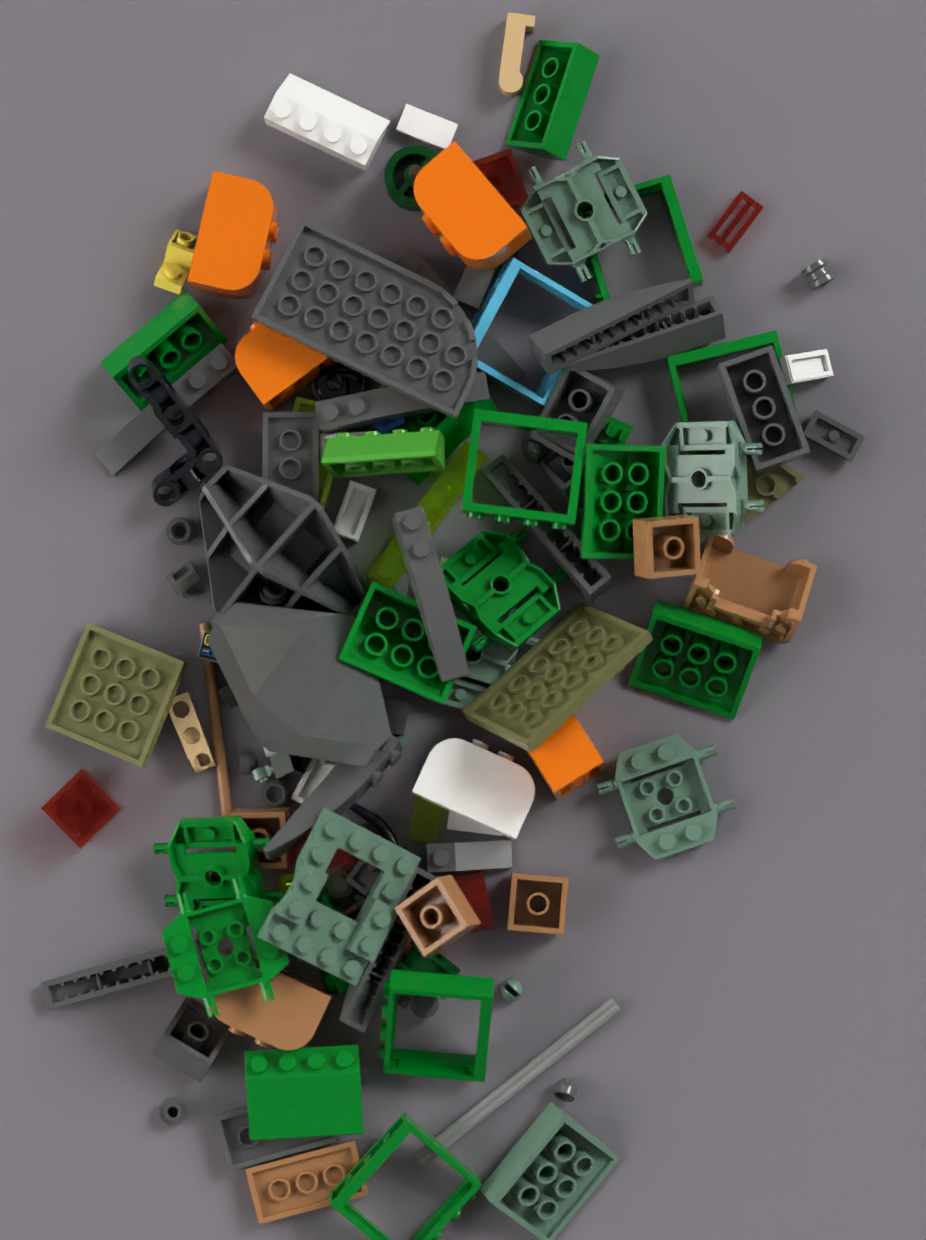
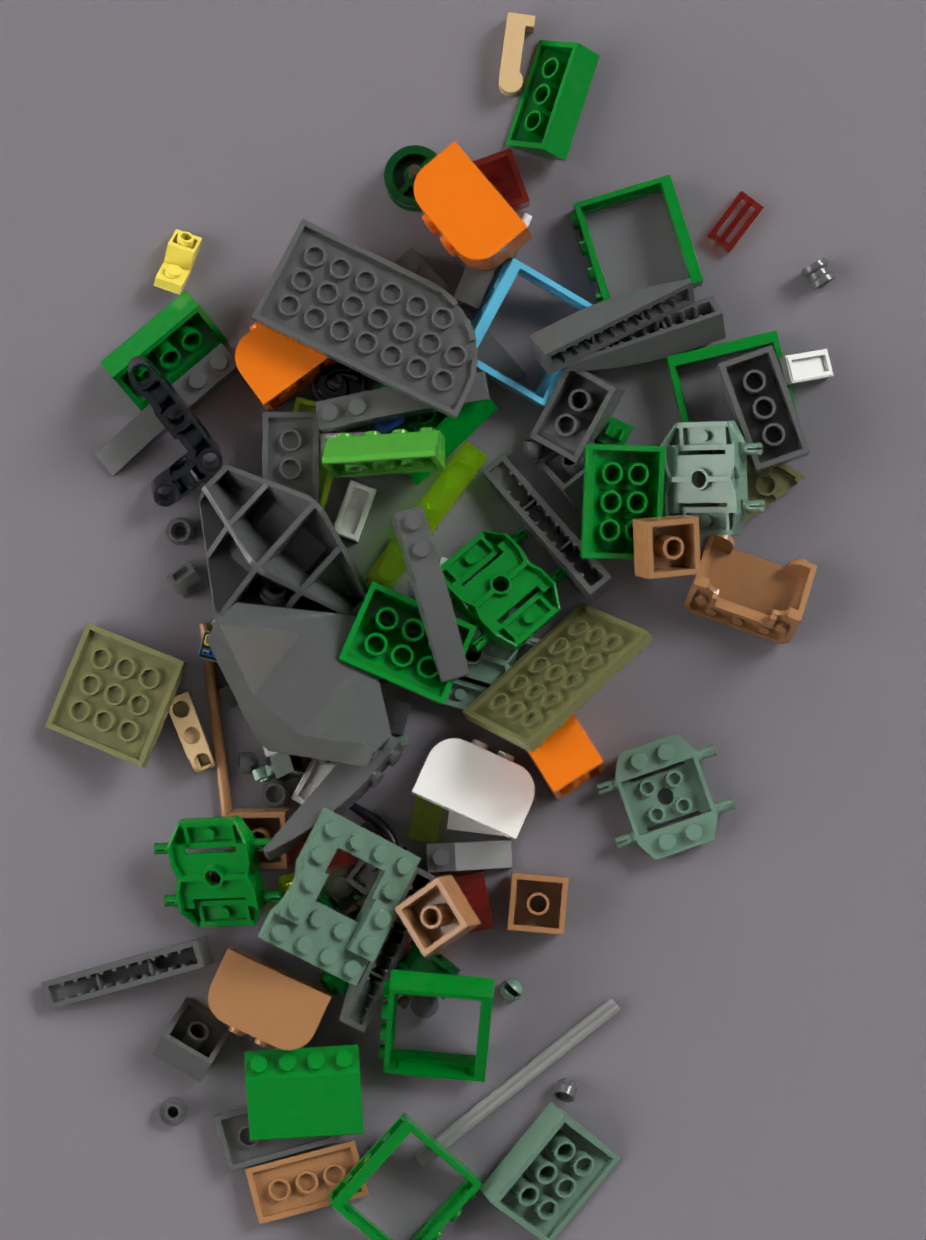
clear red brick [41,768,125,849] -> none
green piece [161,877,289,1018] -> none
orange brick [187,171,280,298] -> none
white slope [264,73,390,171] -> none
white tile [396,104,458,150] -> none
green window [461,409,588,531] -> none
sand green piece [519,140,648,283] -> none
green slope [628,599,763,720] -> none
dark grey plate [804,410,865,462] -> none

